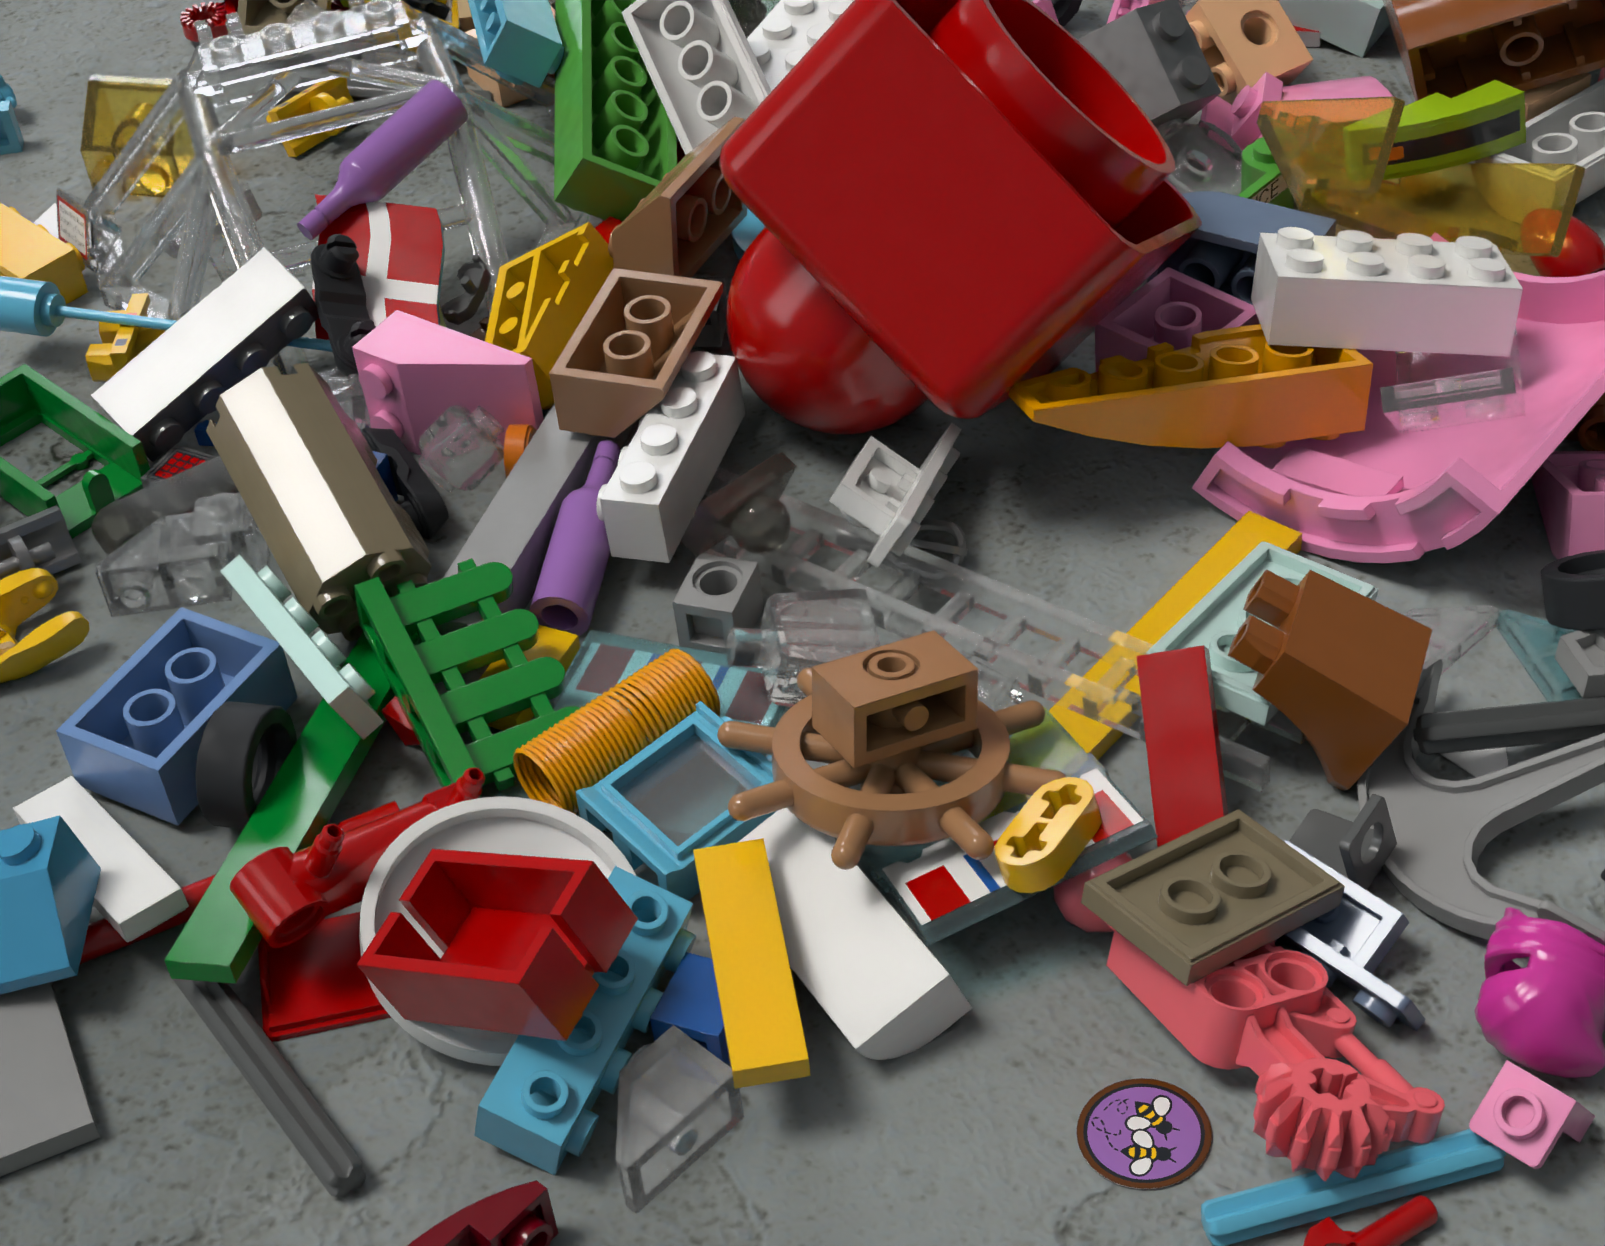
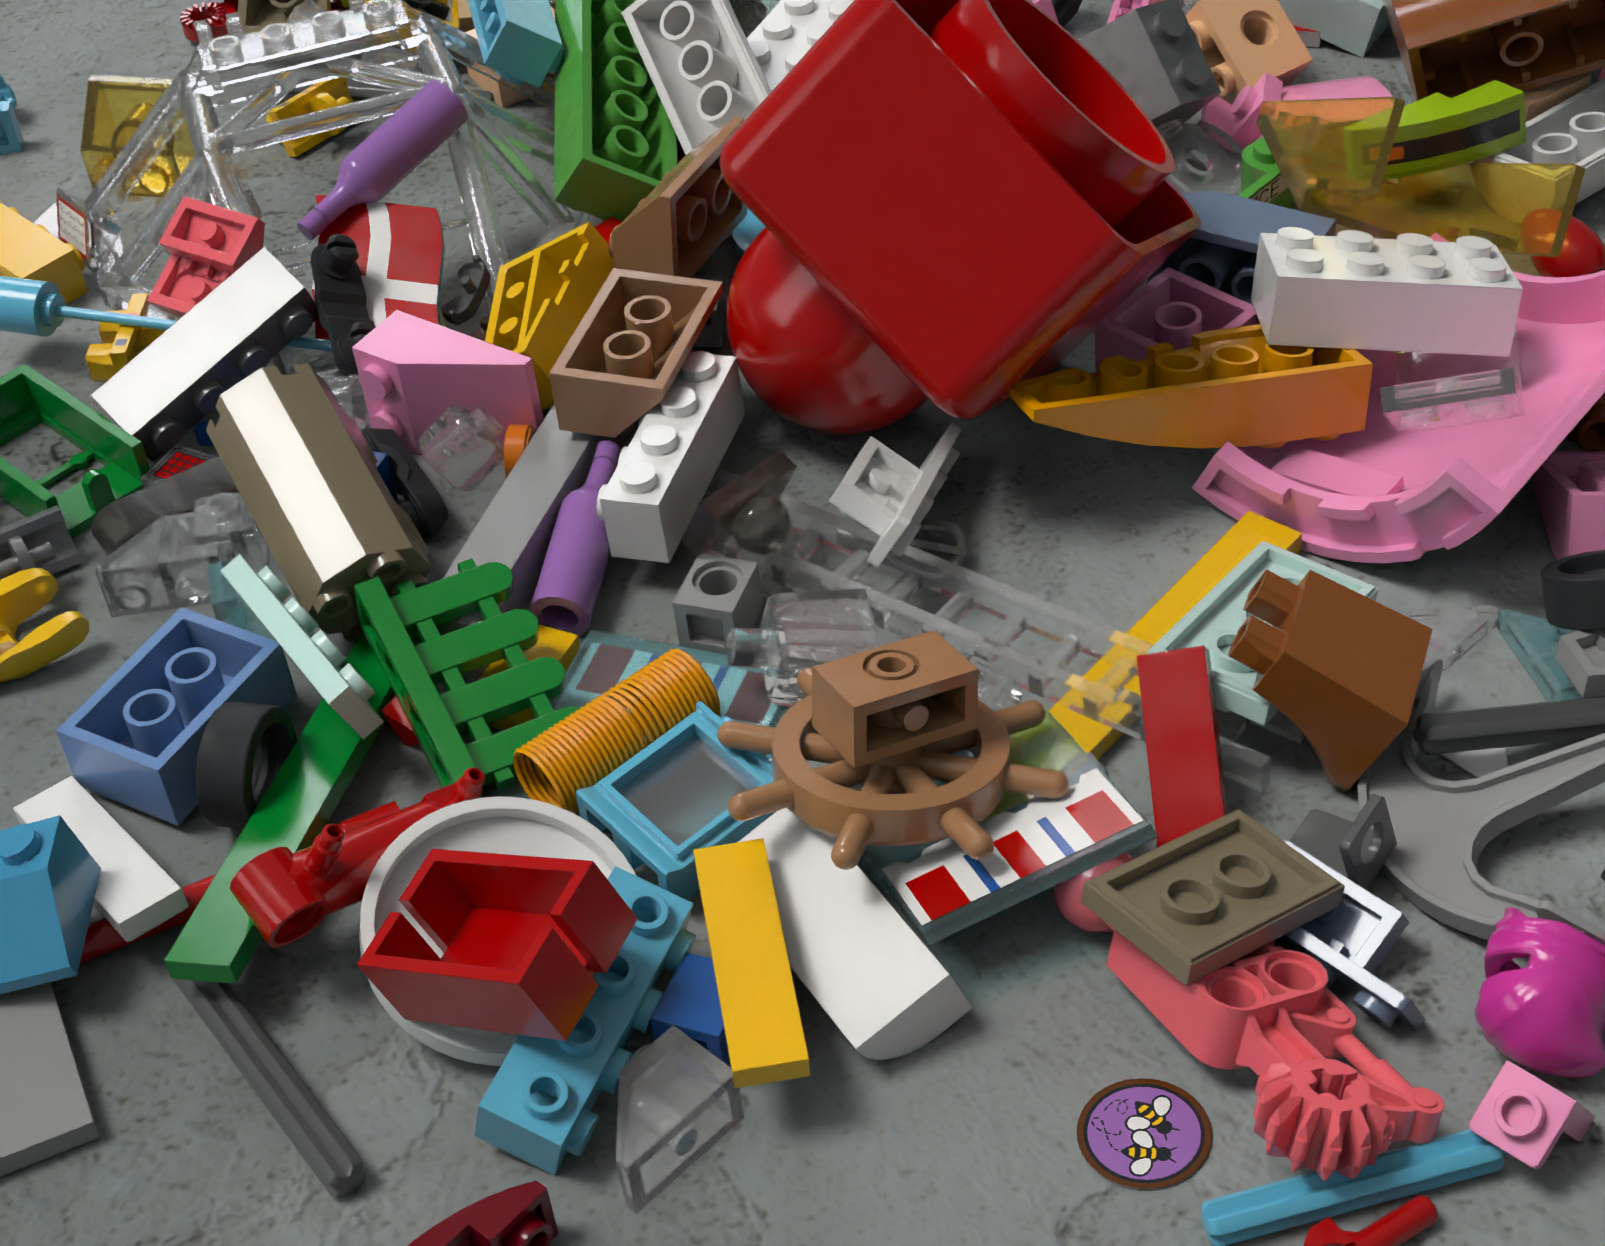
red piece [258,912,391,1042] -> none
yellow beam [994,777,1102,893] -> none
none -> coral slope [147,196,265,317]
none -> clear light blue tile [207,560,248,631]

